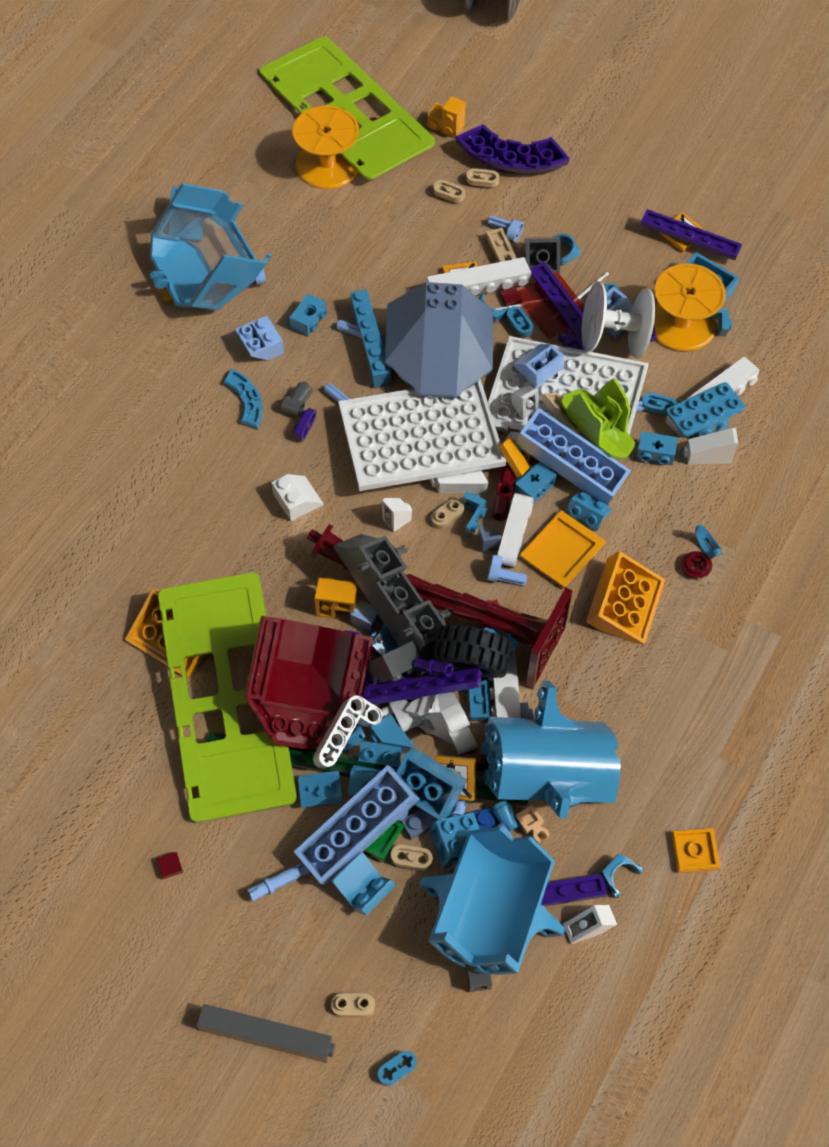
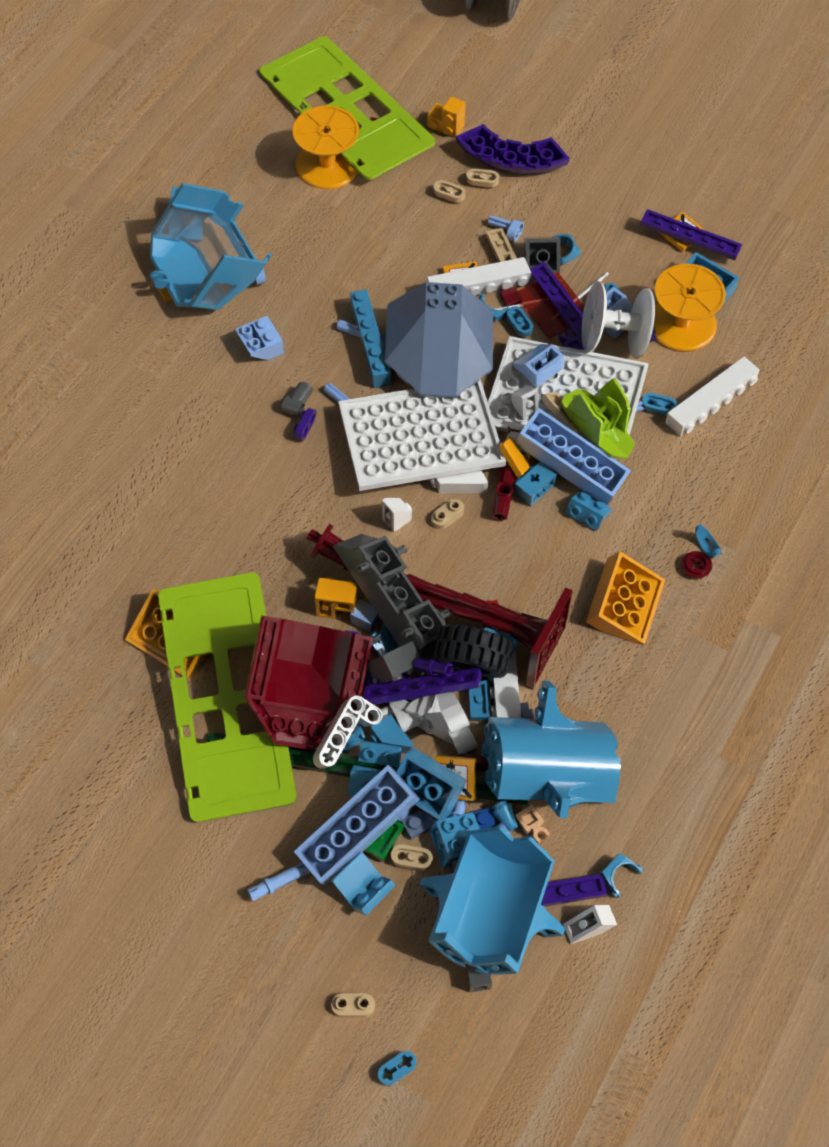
dark red tile [156,851,183,880] -> none
dark grey brick [197,1004,336,1063] -> none
dark azure tile [224,369,263,430] -> none
white slope [271,474,323,521] -> none
dark azure brick [289,294,327,337] -> none
dark azure bracket [298,771,342,808] -> none
dark azure bracket [462,491,488,538] -> none
sand blue panel [478,525,502,553] -> none
light blue piece [487,555,528,586] -> none
white beam [497,493,534,568] -> none
light orange piece [519,510,606,589] -> none
dark azure brick [636,431,678,465] -> none
dark azure bracket [666,382,745,437] -> none
light orange tile [671,828,720,873] -> none
white slope [684,428,738,465] -> none
dark azure bracket [706,308,732,336] -> none

